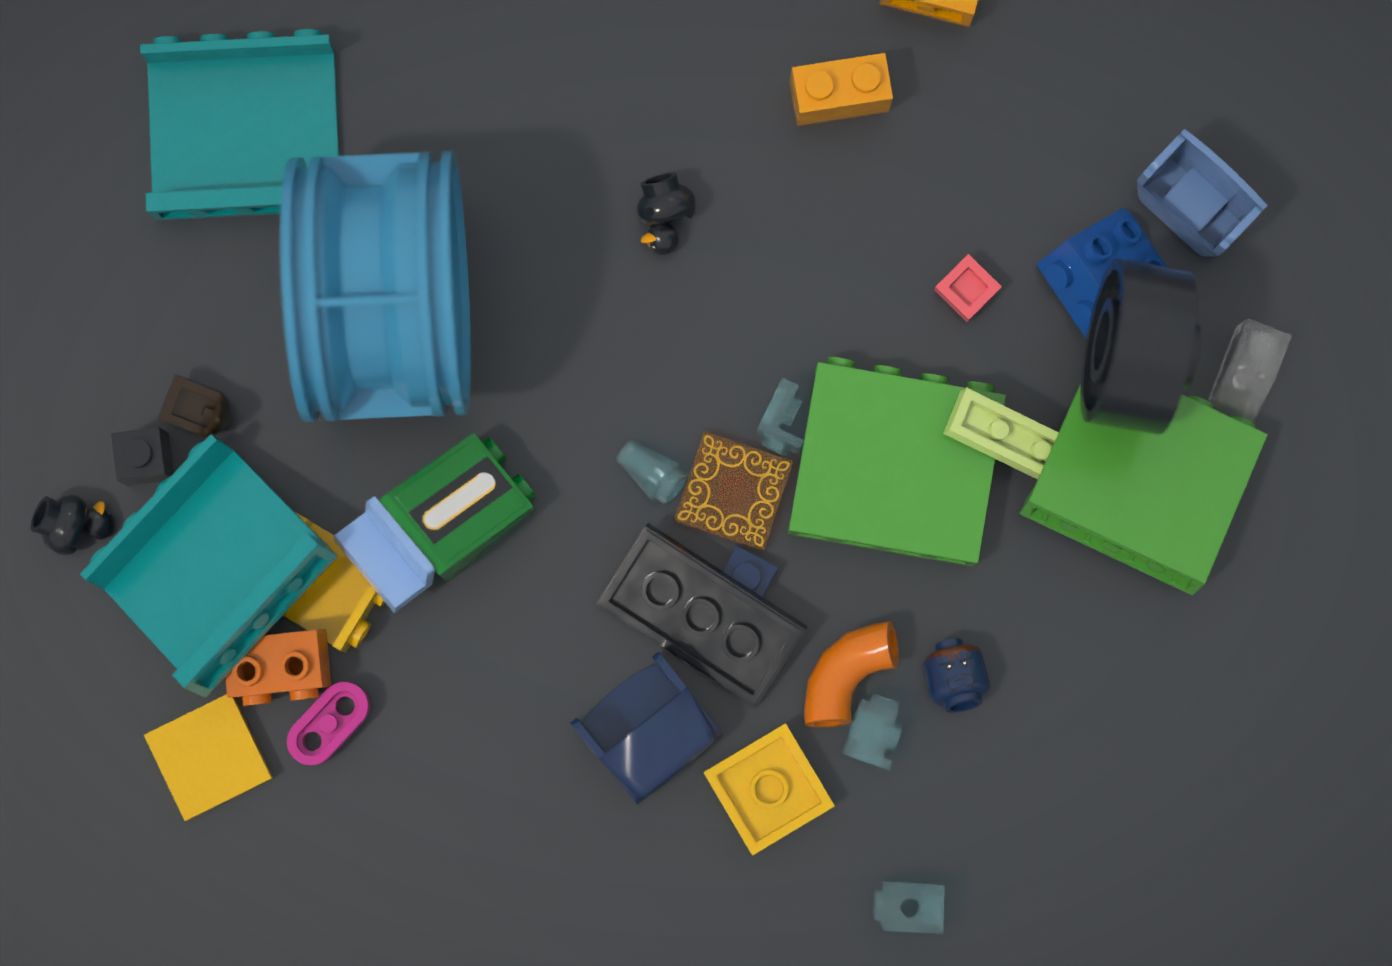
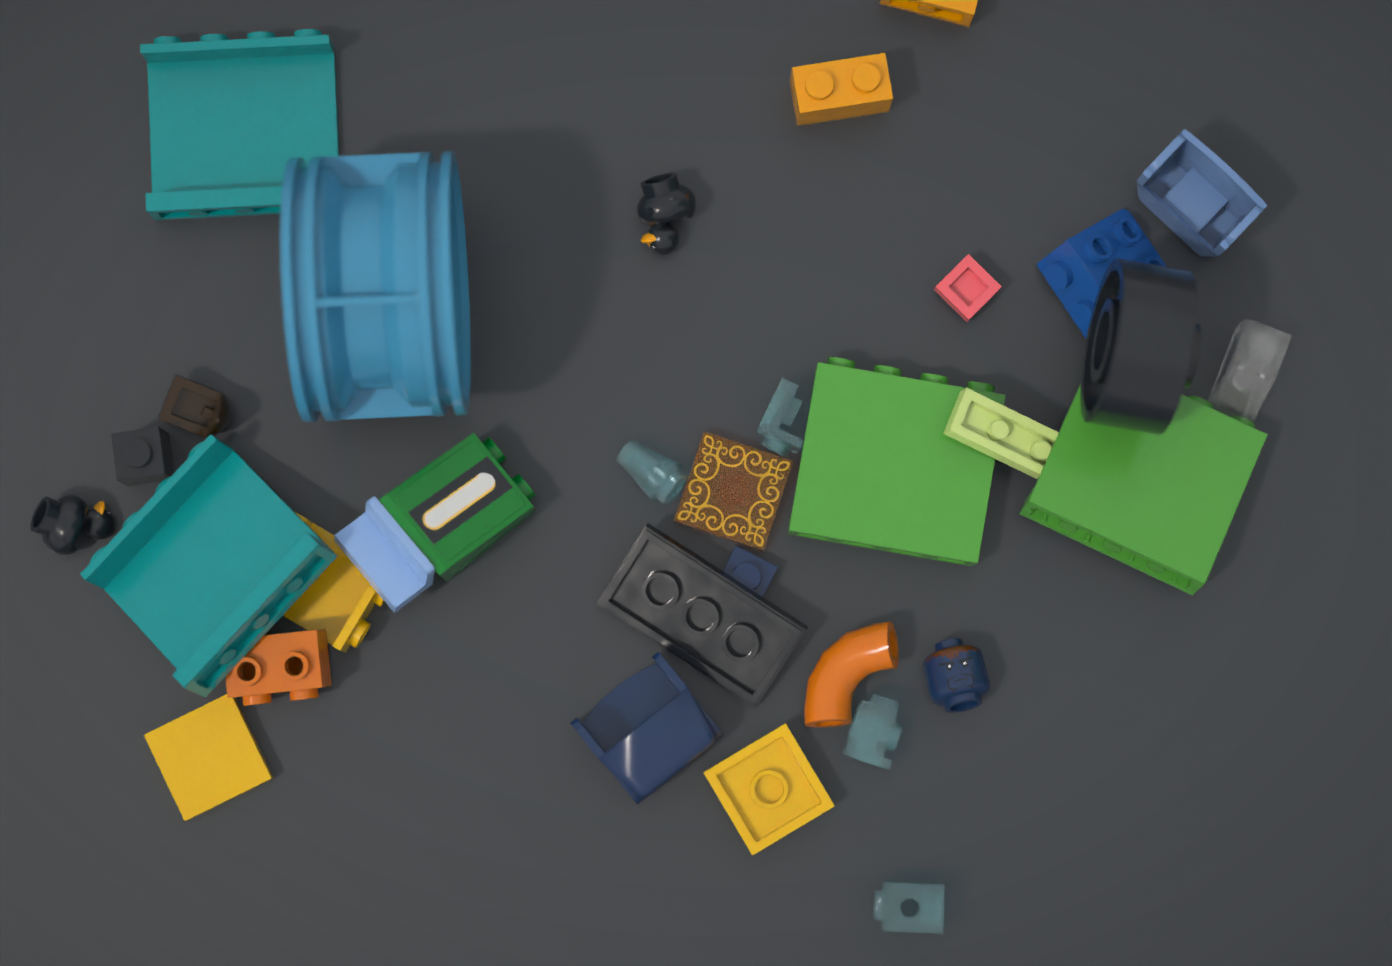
dark pink plate [287,682,370,765] -> none

